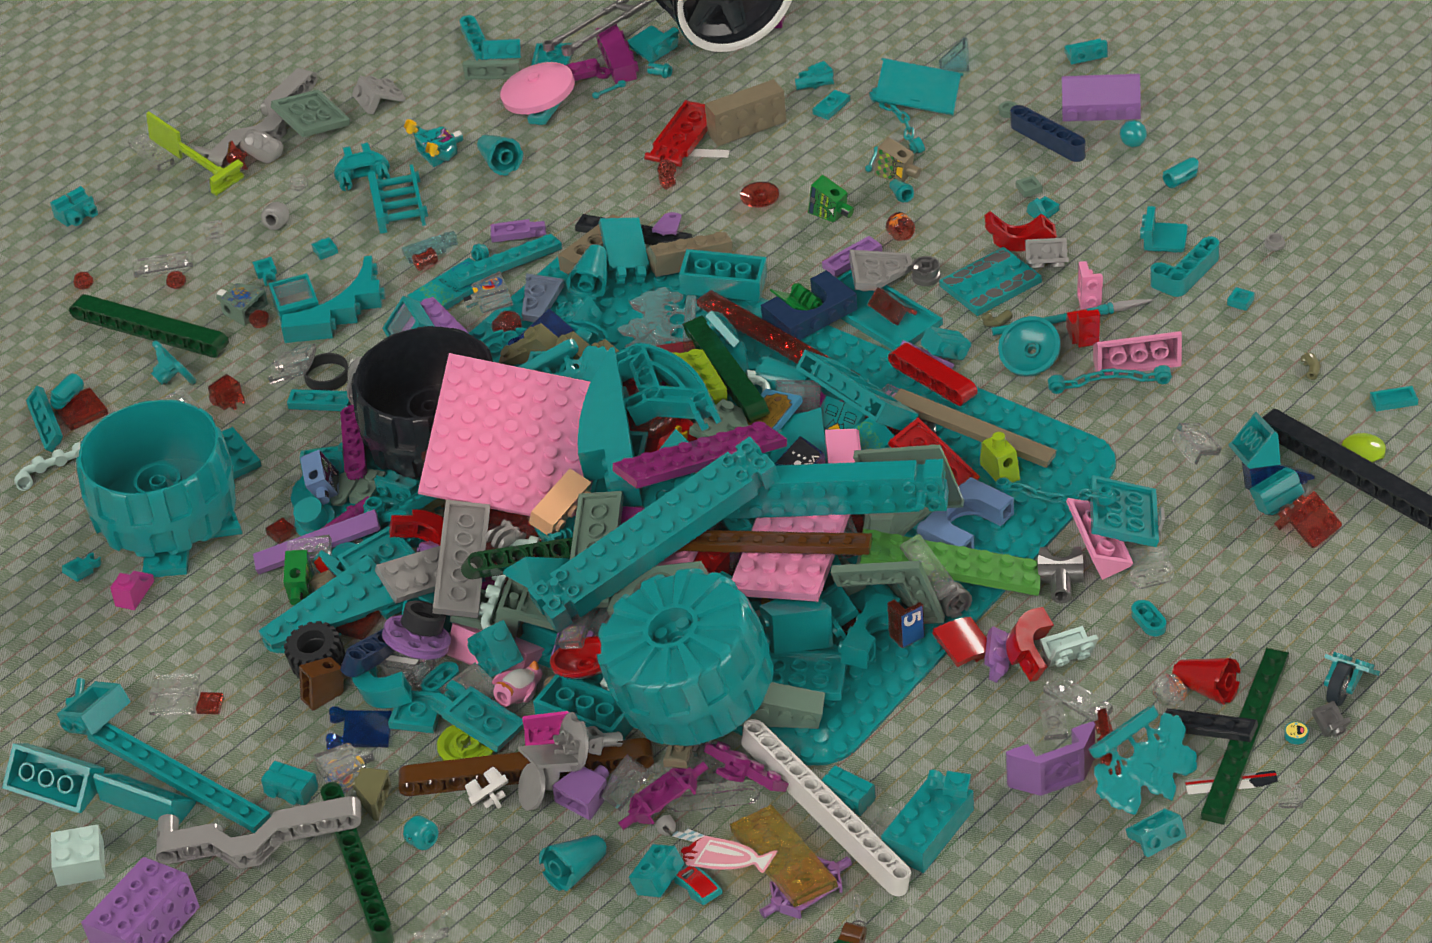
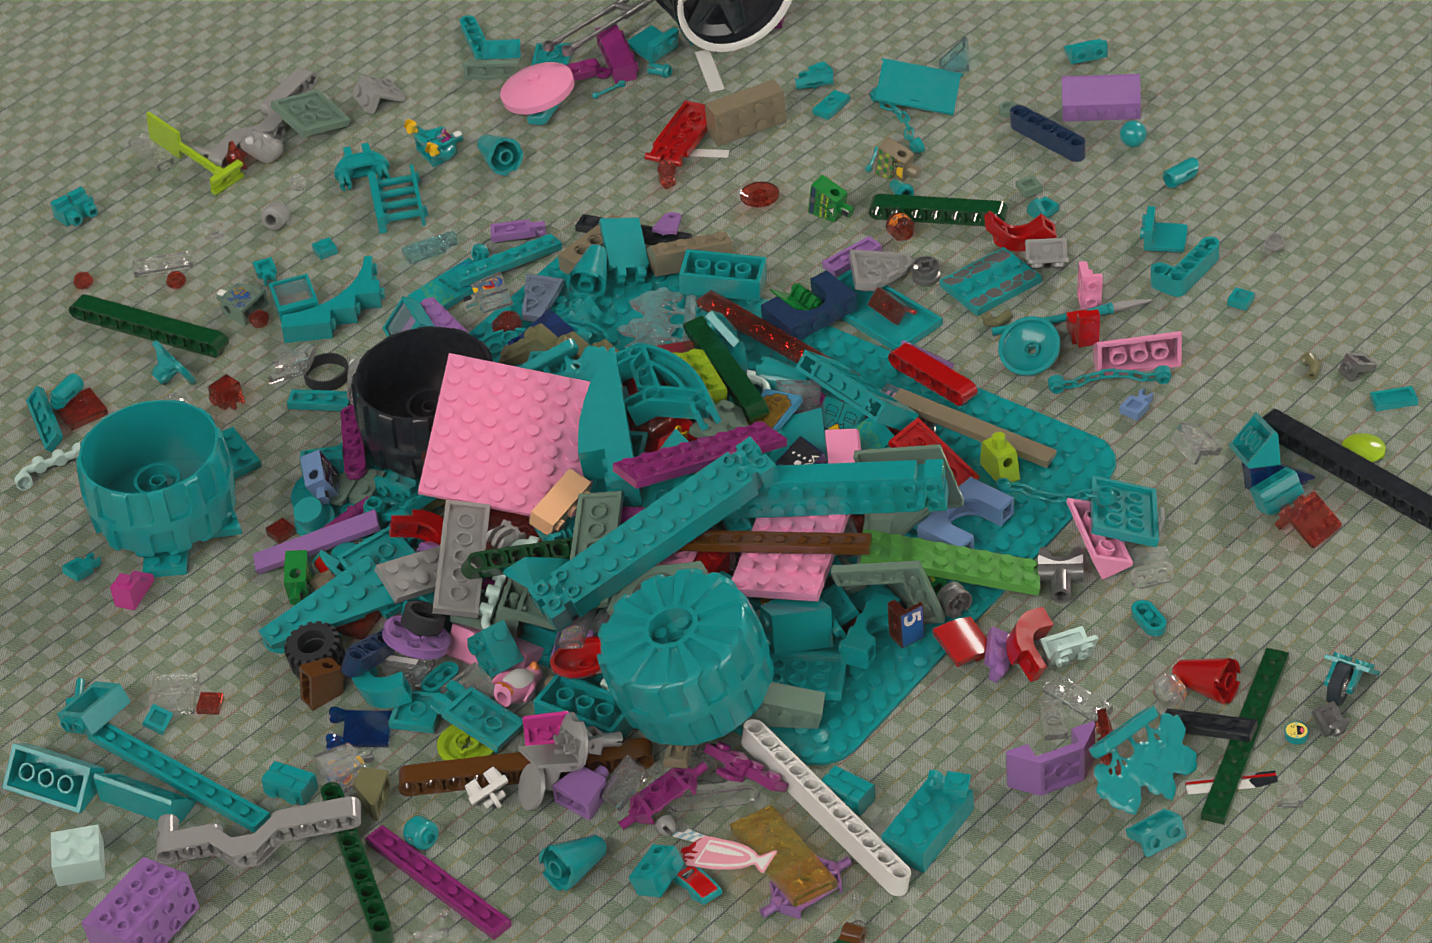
clear plate [287,534,332,561] -> none
clear red bush [412,247,438,271] -> none
clear plate [900,534,958,601] -> none
teal brick [921,327,971,360] -> none
none -> teal plate [142,703,174,735]
none -> magenta tile [365,825,512,940]
none -> white sticker [695,50,725,92]
none -> dark green beam [869,194,1008,226]
none -> medium blue plate [1119,388,1153,421]
none -> flat silver bracket [1338,353,1377,382]

